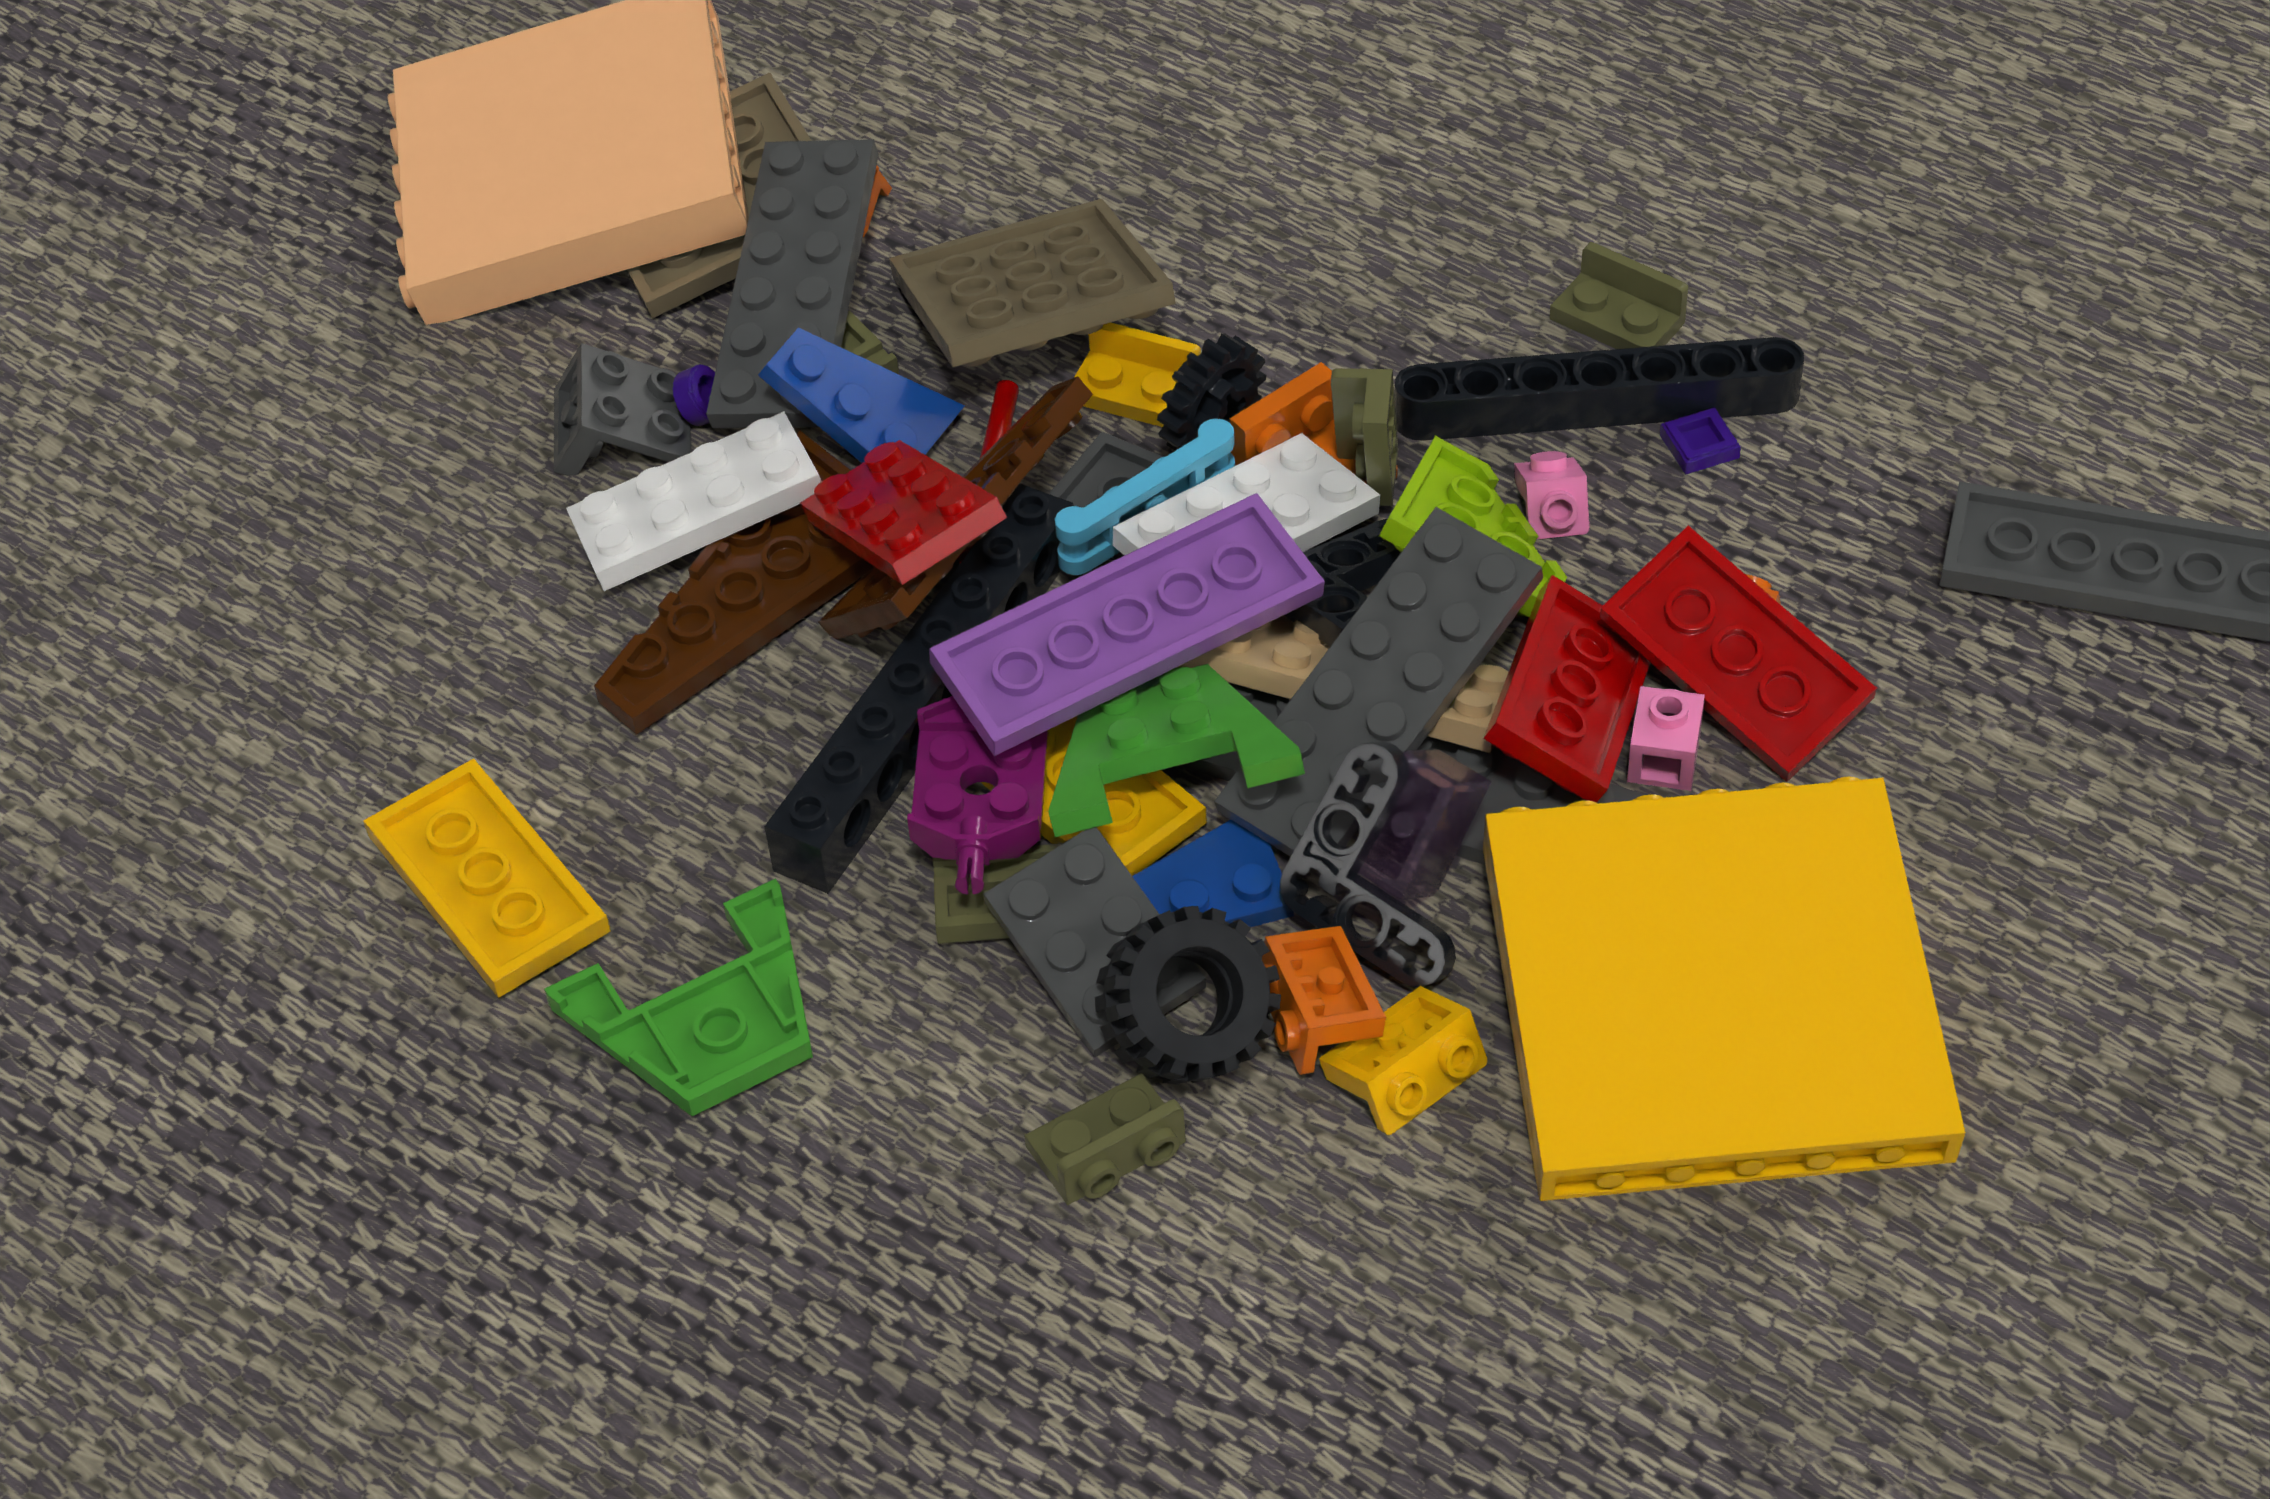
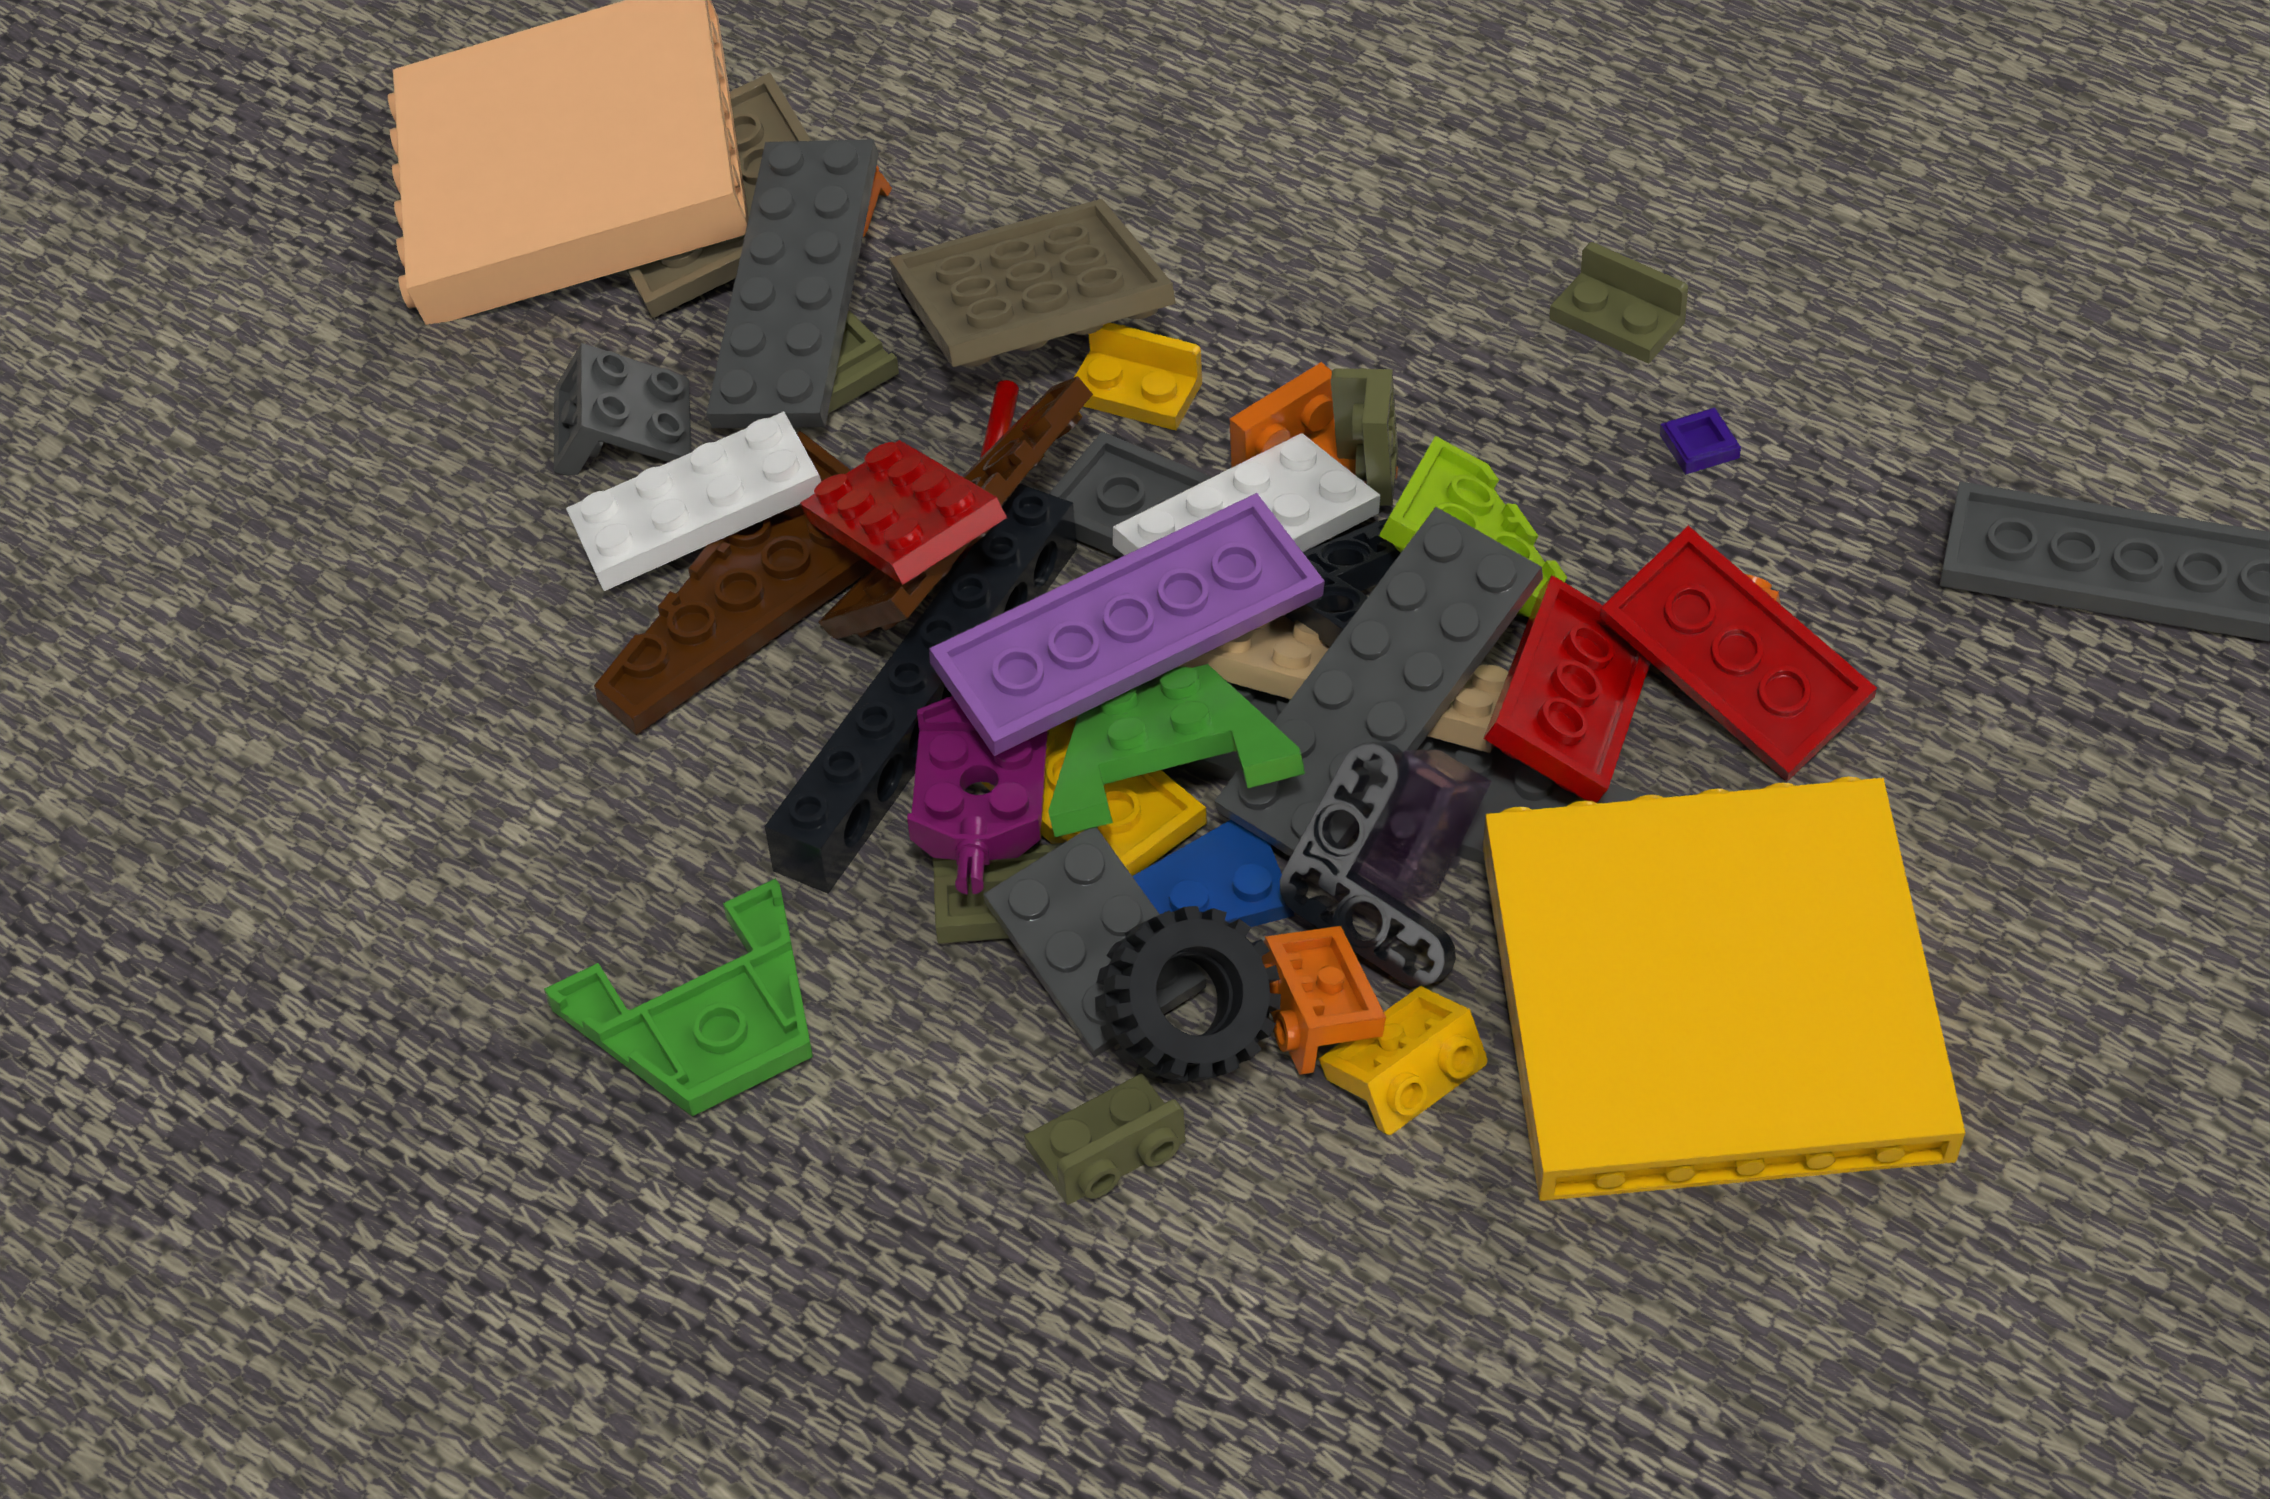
yellow plate [363,758,611,998] -> none
dark purple tile [673,364,715,426] -> none
blue wing [758,328,965,463] -> none
medium azure plate [1055,418,1235,575] -> none
black gear [1157,333,1267,451] -> none
black beam [1394,337,1804,441] -> none
bright pink bracket [1514,451,1589,539] -> none
bright pink brick [1627,686,1705,791] -> none

